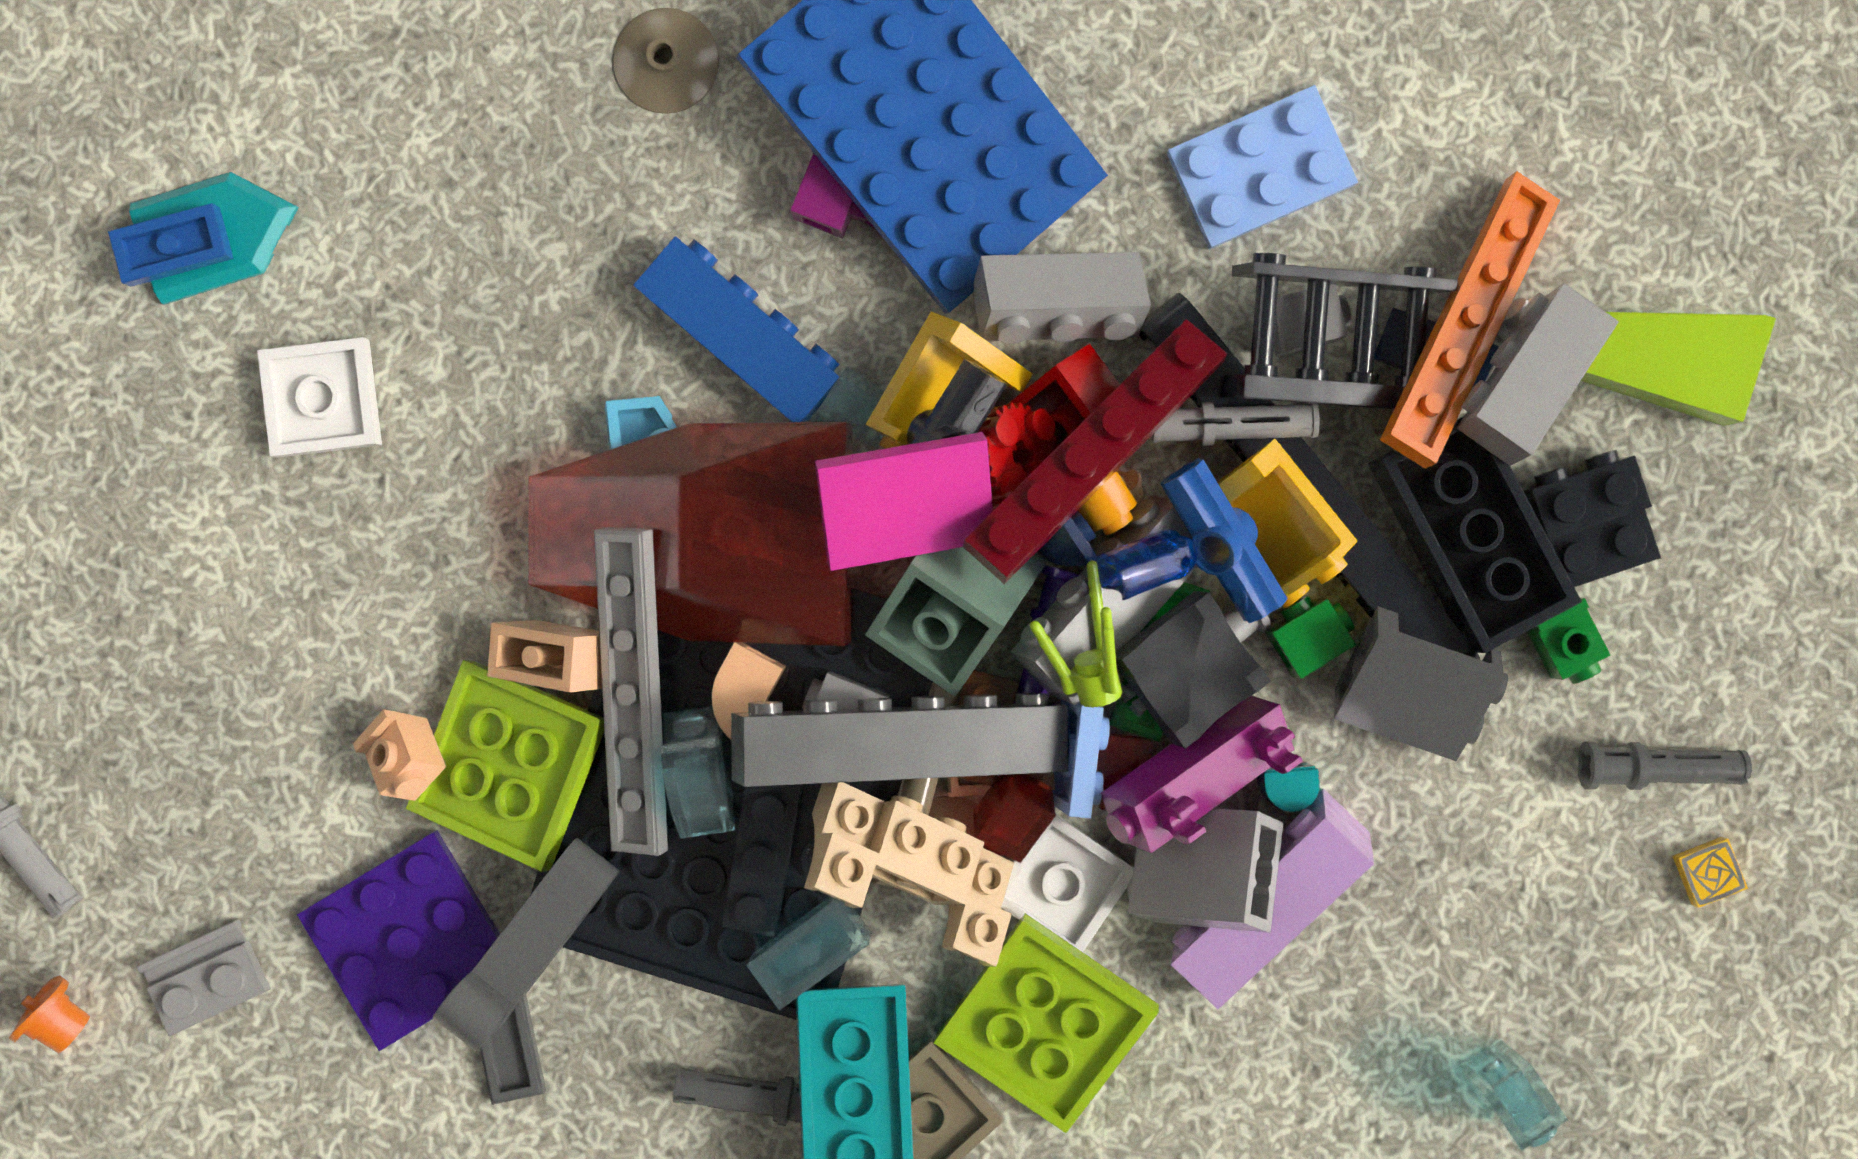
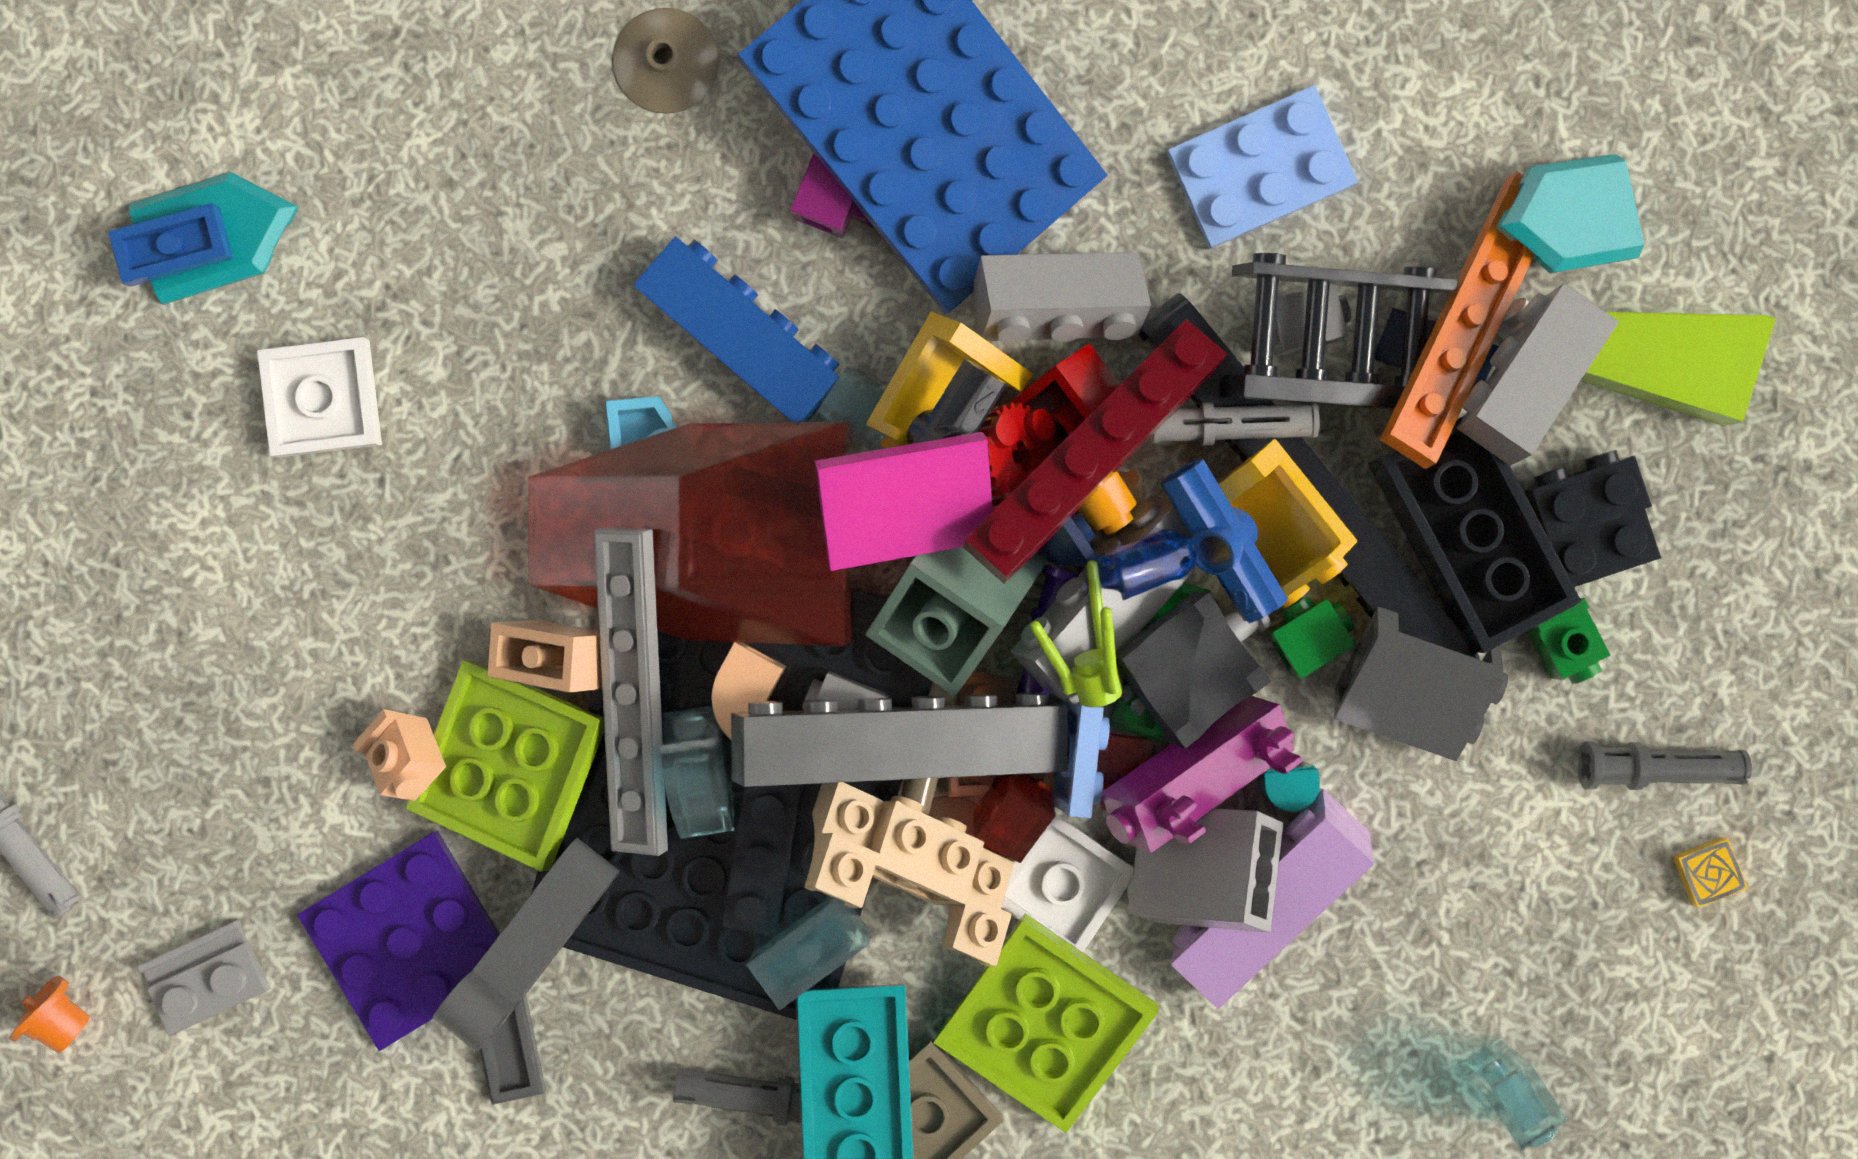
none -> tile [1496,154,1644,274]

